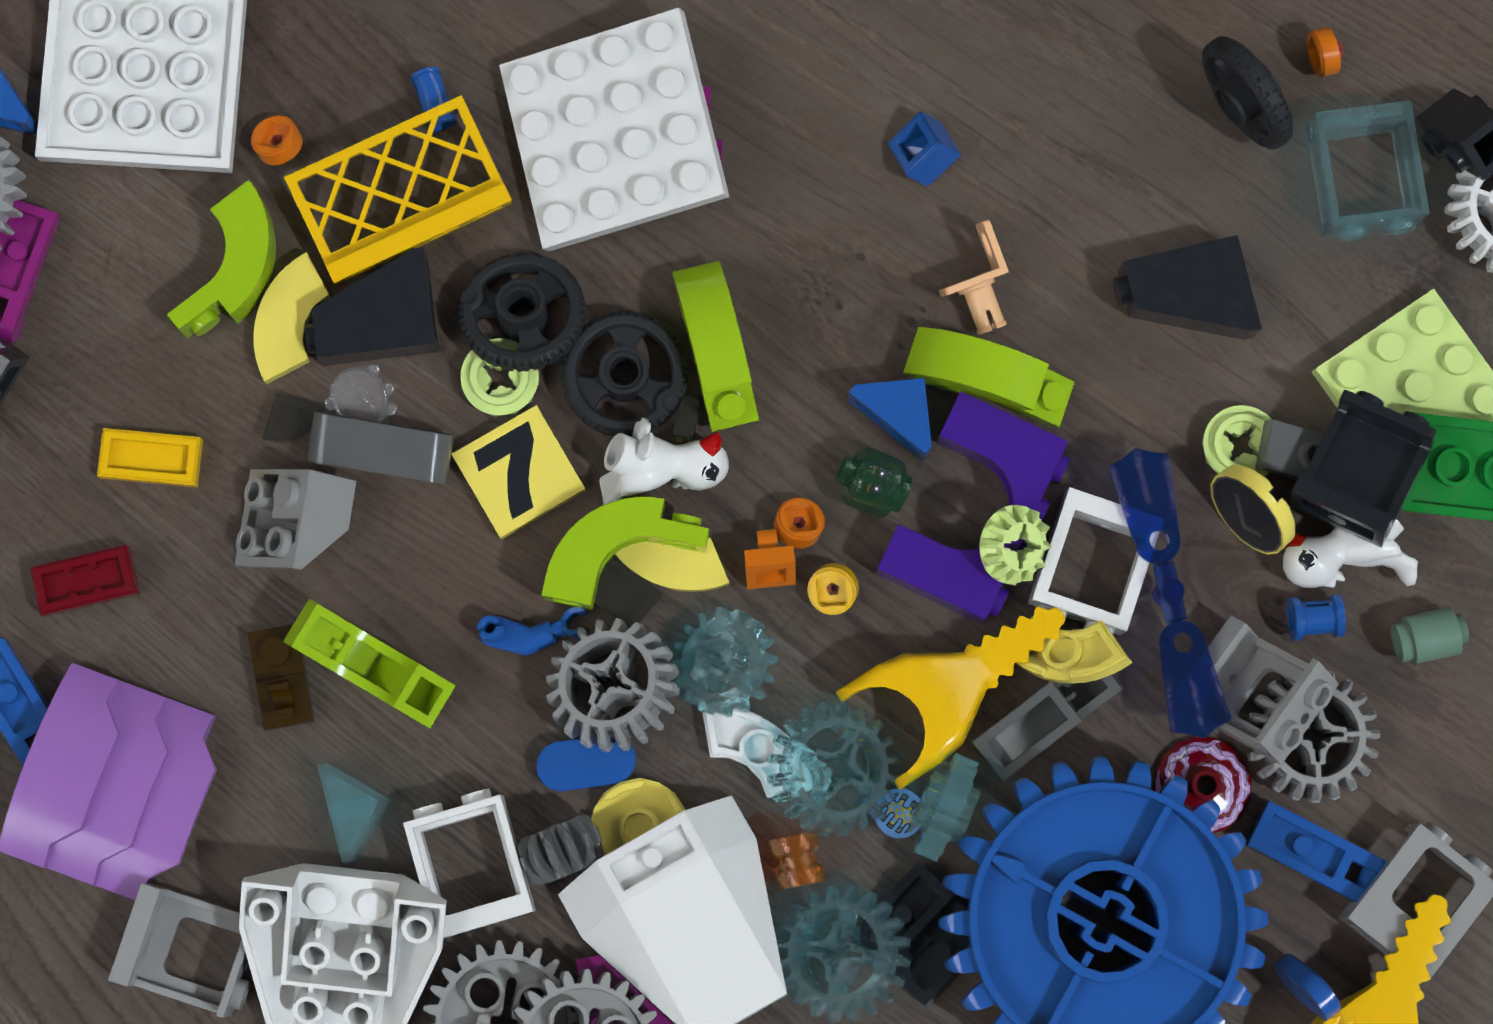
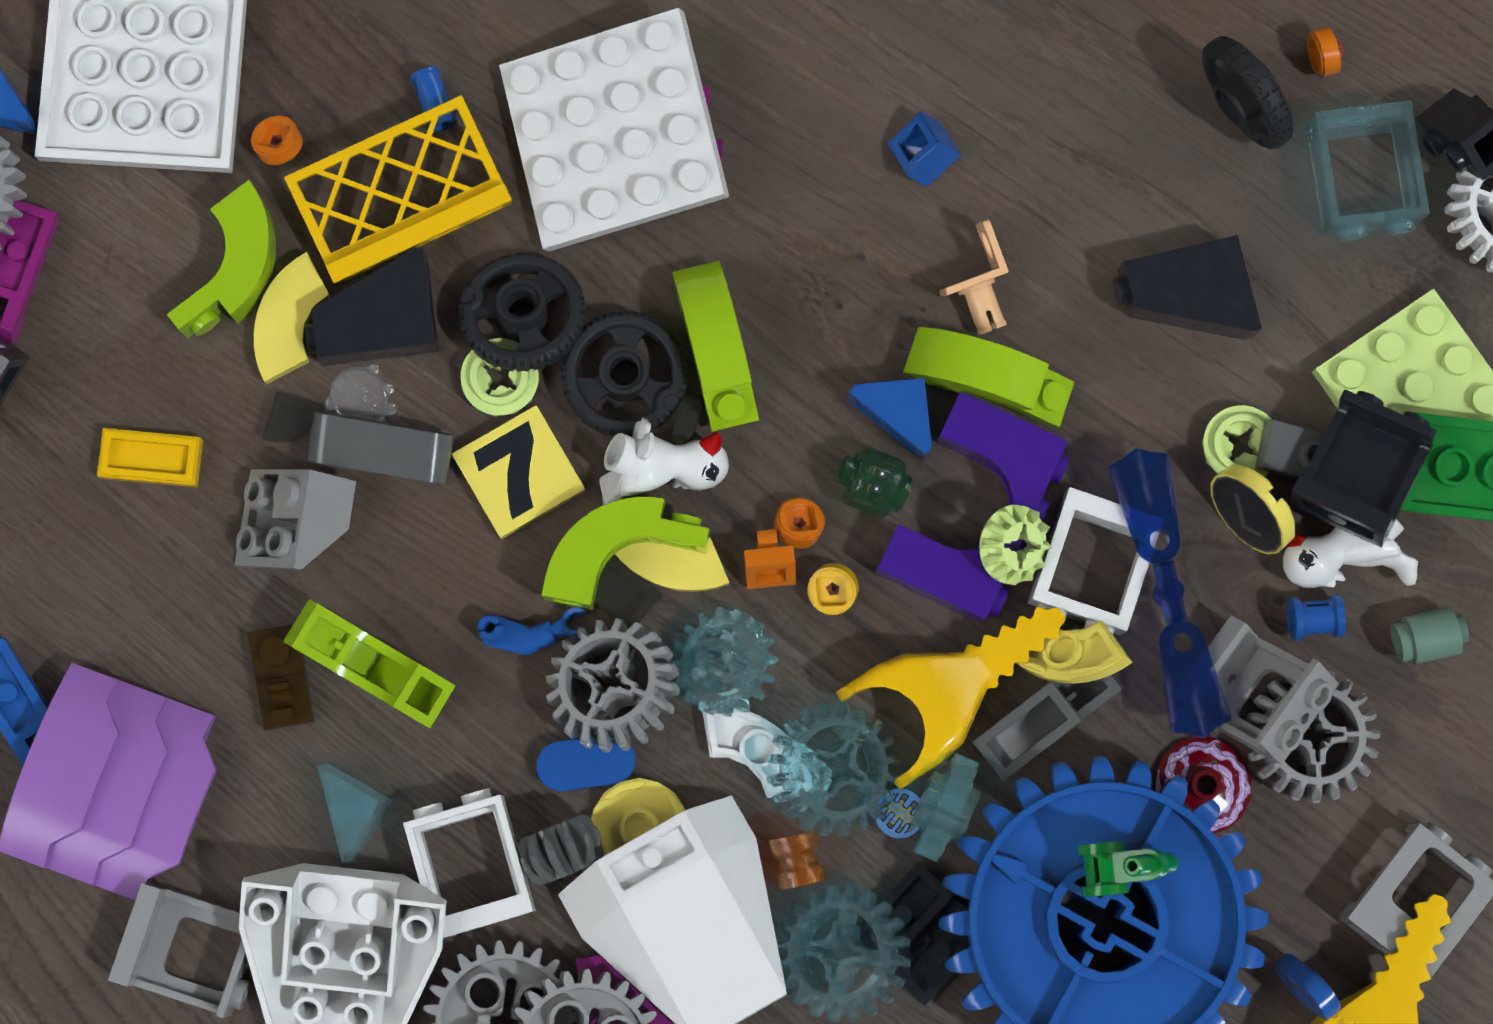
dark red plate [30,545,140,617] -> none
blue plate [1245,801,1387,902] -> none
none -> green piece [1077,841,1178,897]

